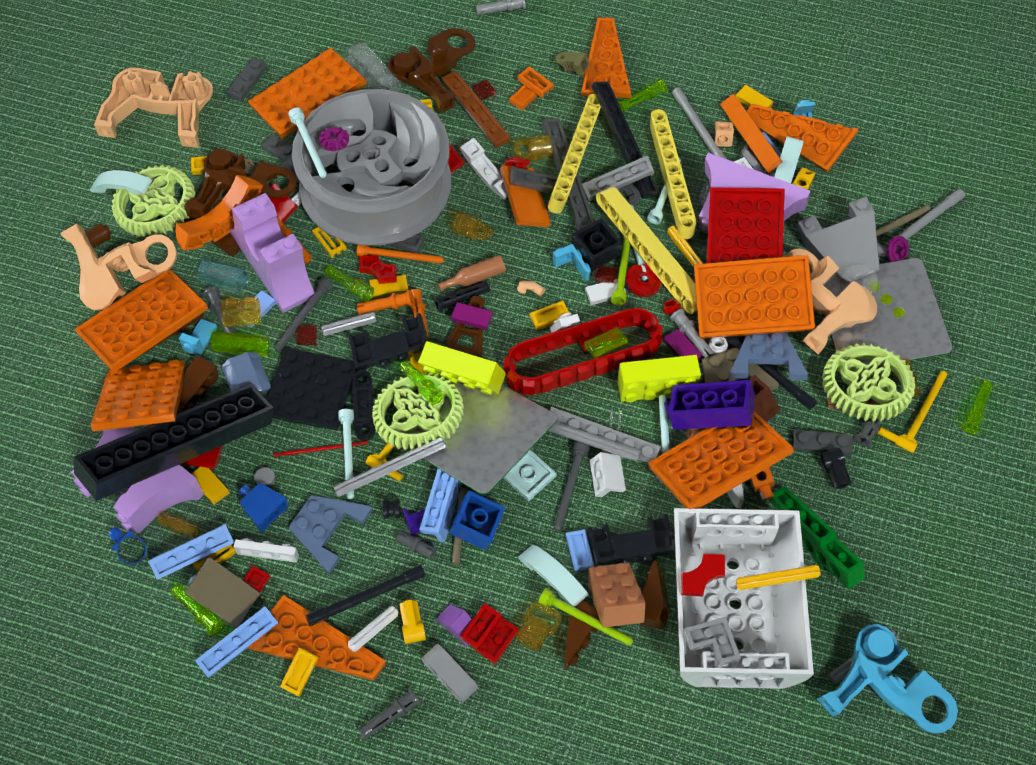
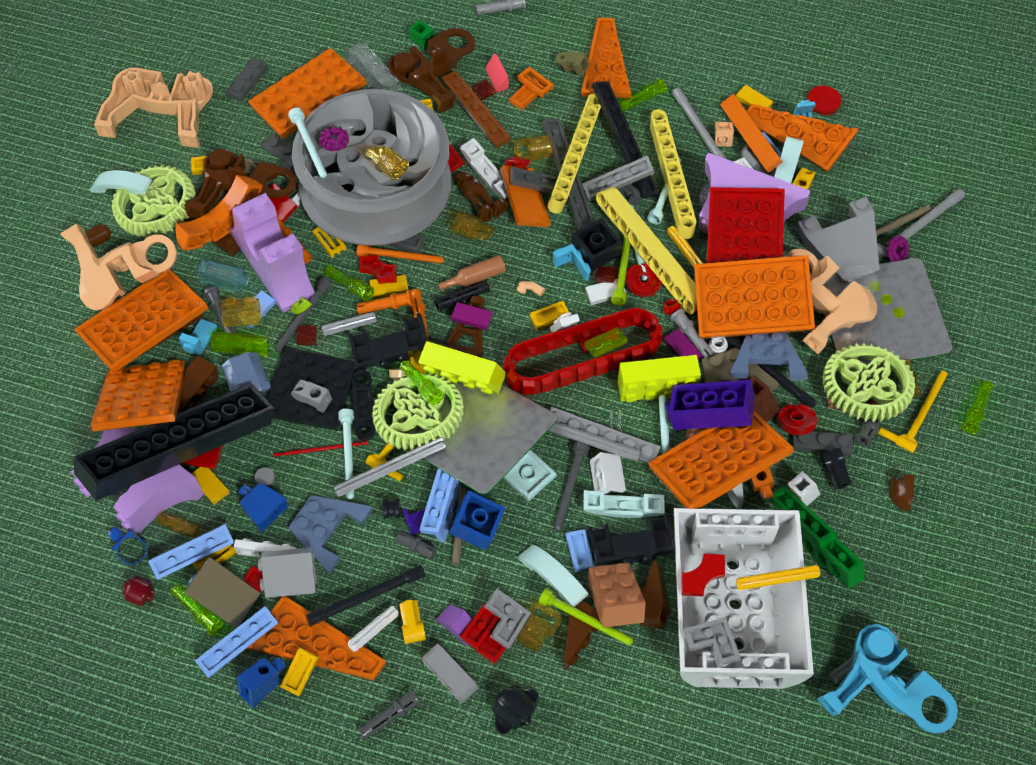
none -> dark red head [122,576,155,606]
none -> blue torso [237,657,286,708]
none -> light grey brick [258,547,317,598]
none -> lime tile [289,296,312,314]
none -> light grey leg [291,380,332,413]
none -> clear yellow piece [365,146,409,180]
none -> tan tile [389,368,409,381]
none -> green brick [408,20,435,50]
none -> reddish brown piece [454,171,508,222]
none -> light grey plate [484,588,531,649]
none -> coral slope [485,54,509,92]
none -> black piece [492,685,538,735]
none -> light aqua slope [583,490,664,518]
none -> red tile [778,404,817,435]
none -> white brick [788,471,820,506]
none -> red tile [807,86,842,115]
none -> reddish brown brick [889,474,914,512]

